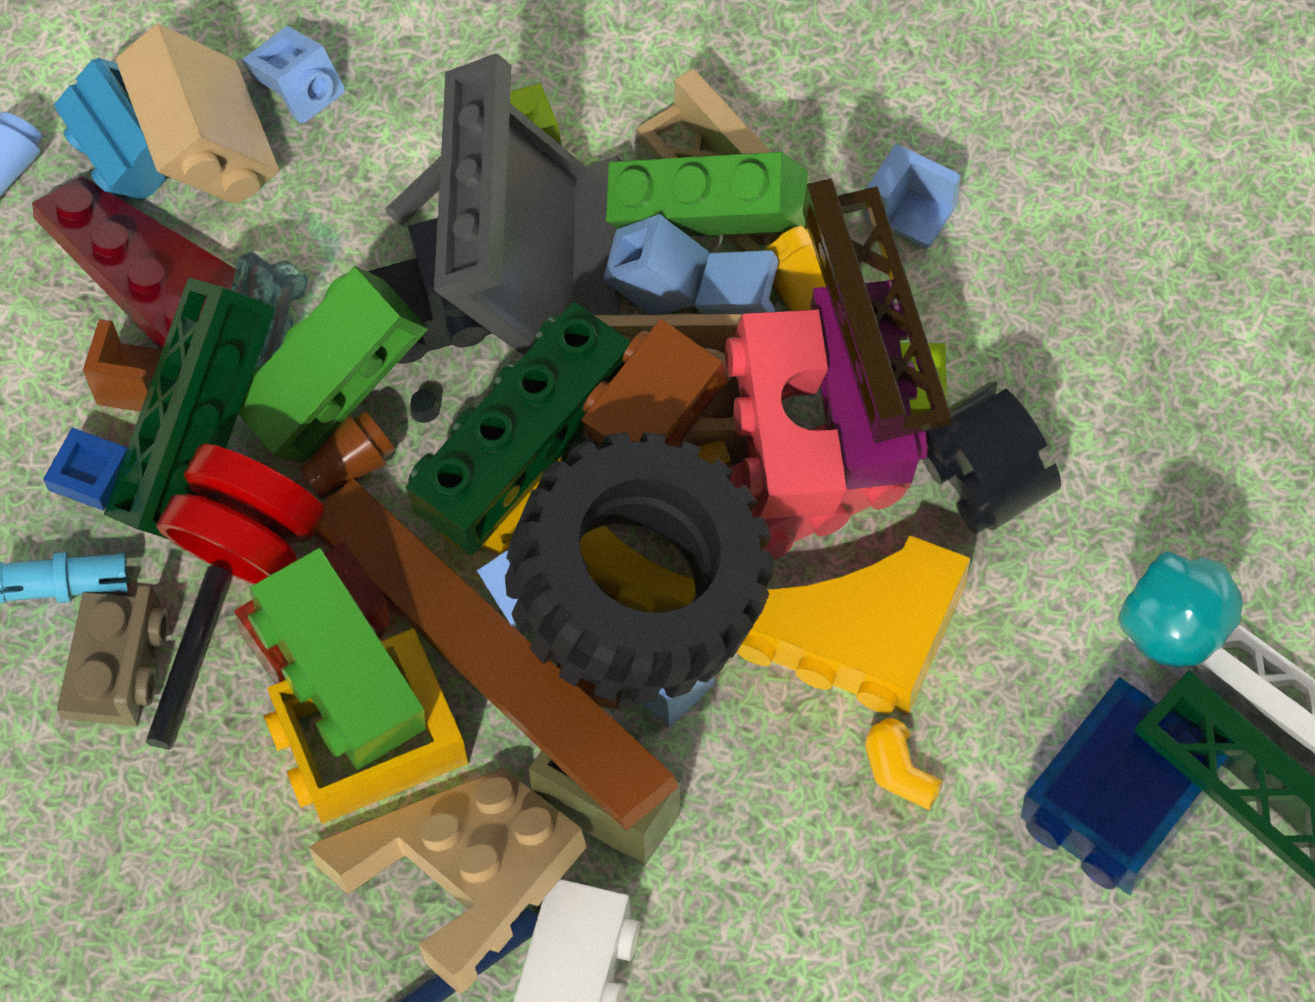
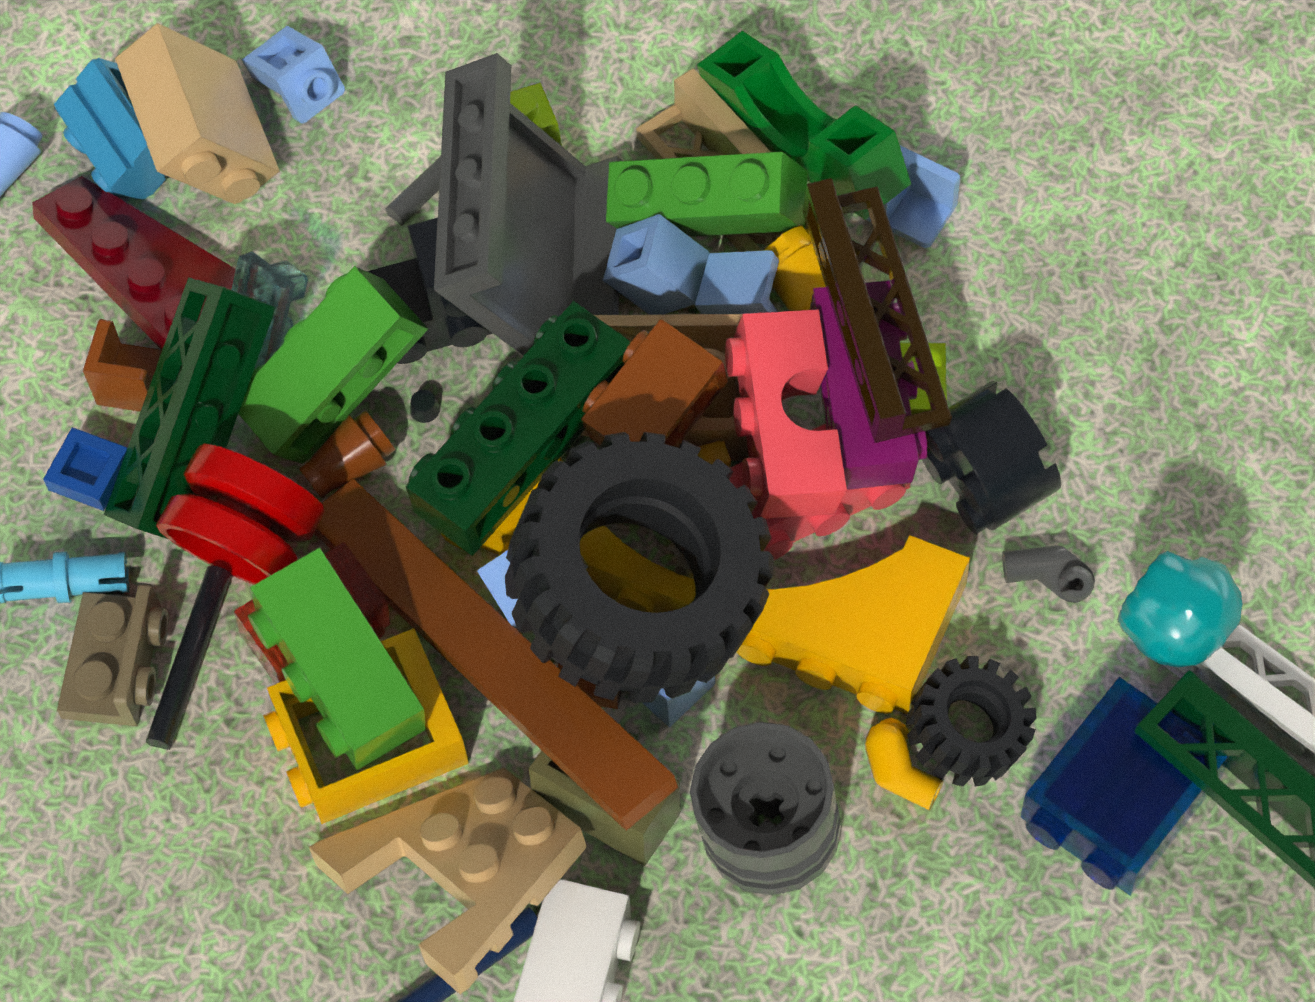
none -> dark grey wheel [690,722,841,895]
none -> green arch [697,31,911,220]
none -> black tyre [906,656,1037,787]
none -> dark grey arm [1002,545,1095,603]

